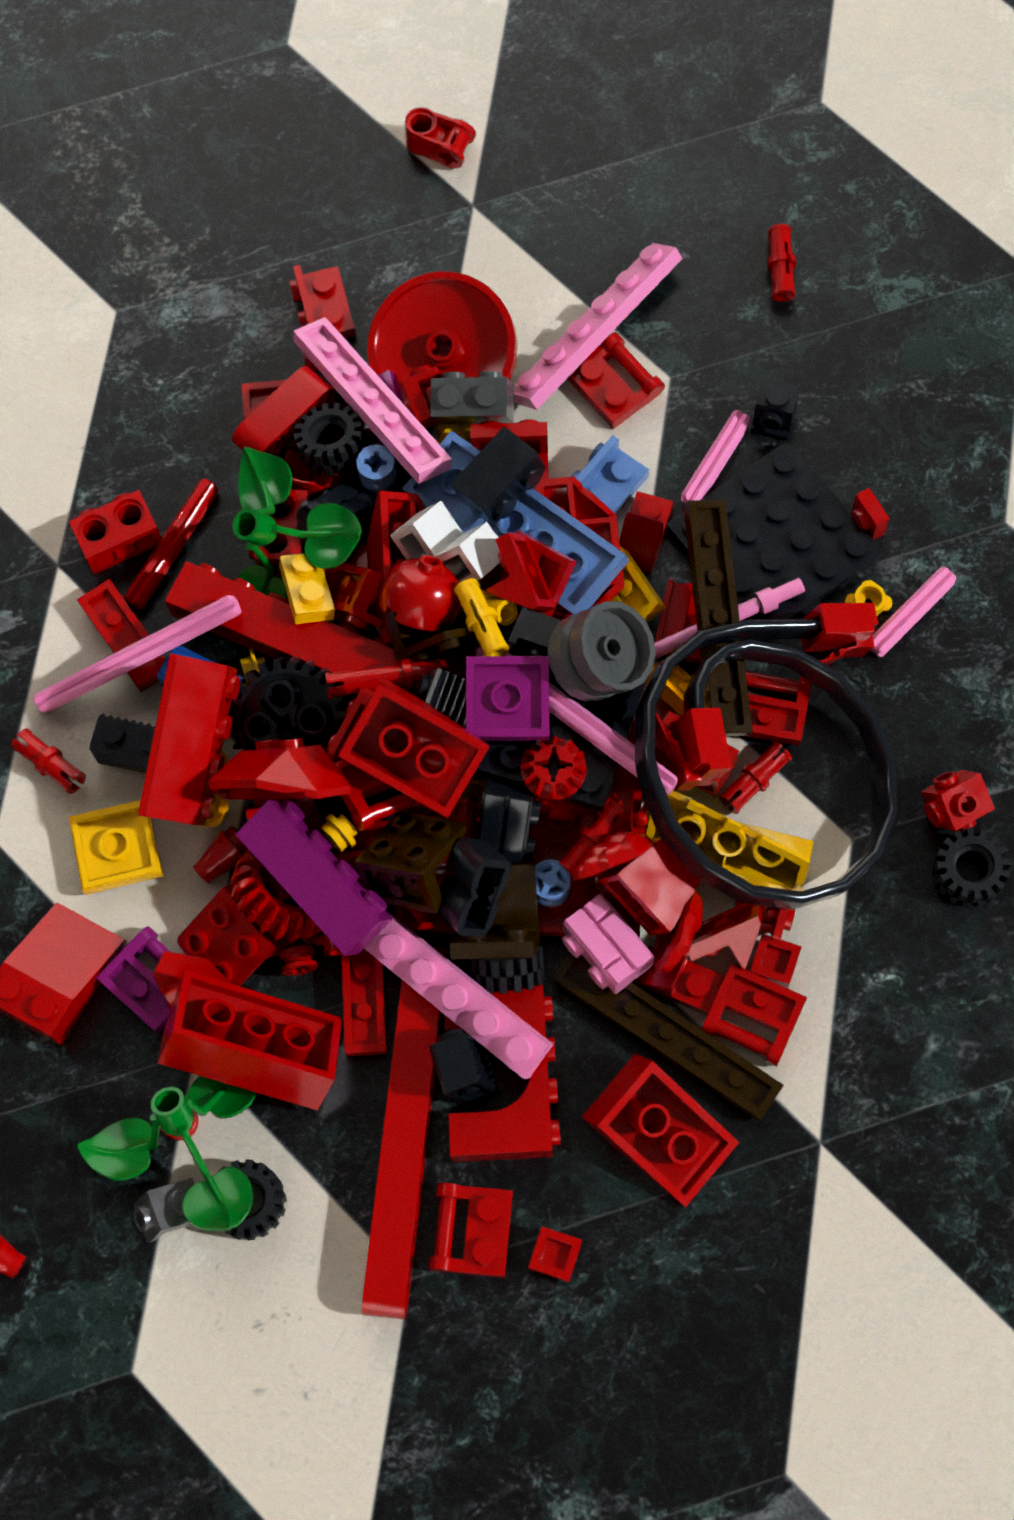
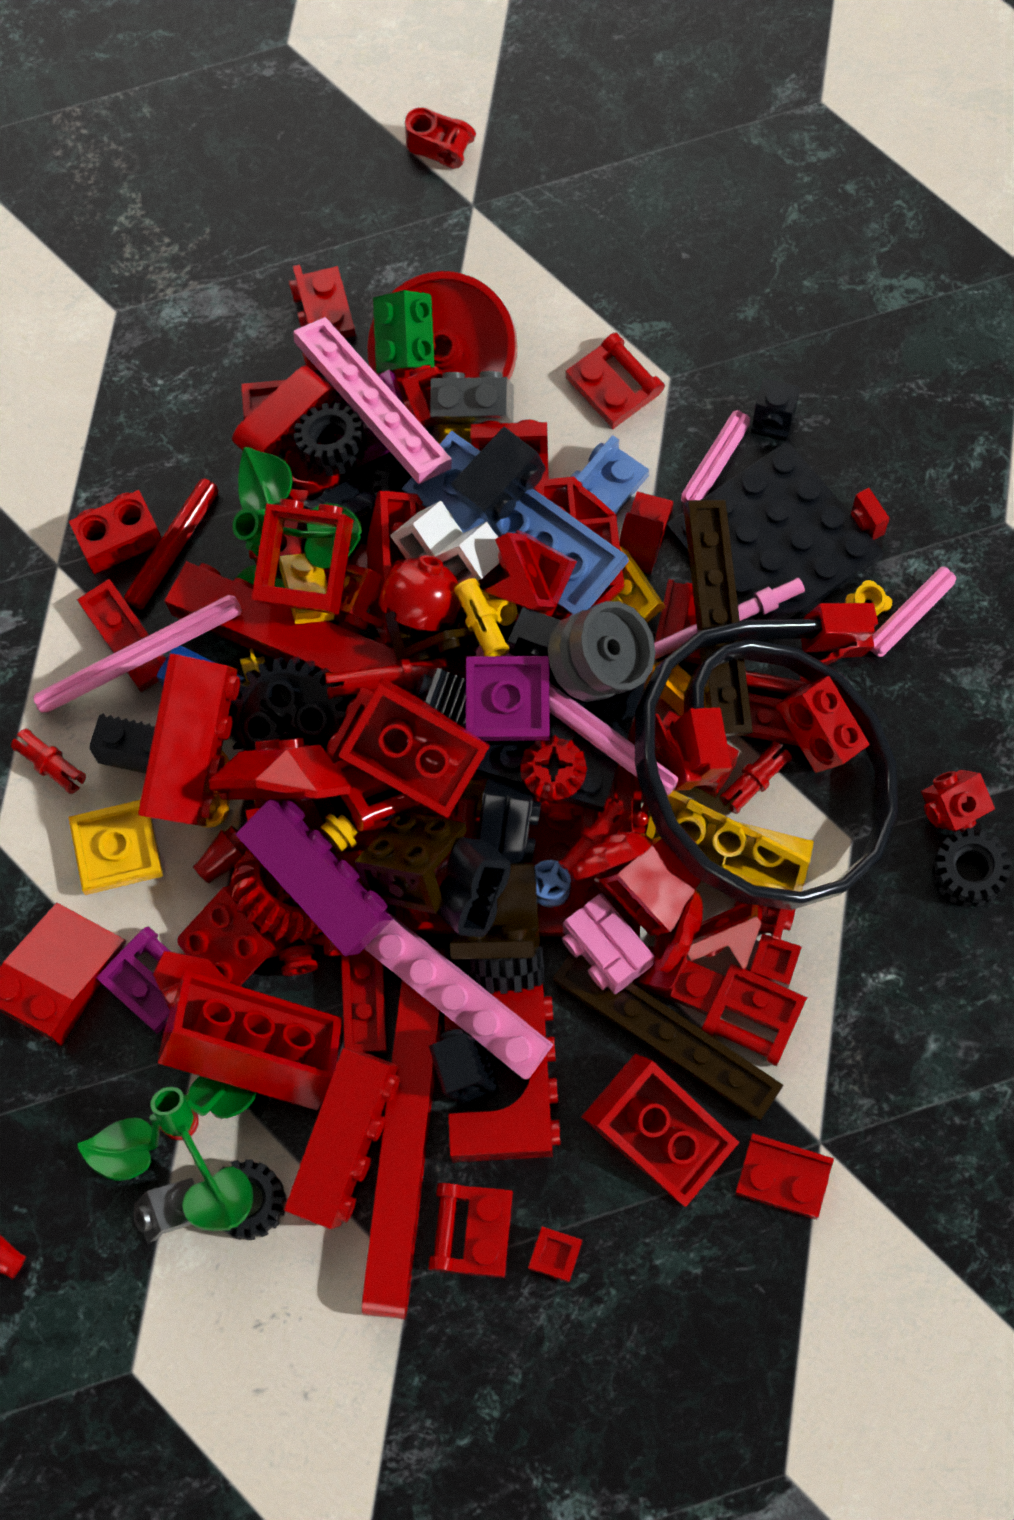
medium blue wheel [356,444,397,493] -> none
bright pink plate [514,243,682,410] -> none
red pin [767,224,797,302] -> none
none -> red window [251,499,354,615]
none -> red brick [284,1048,400,1229]
none -> green bracket [373,290,435,373]
none -> red plate [735,1133,834,1220]
none -> red brick [775,676,870,773]

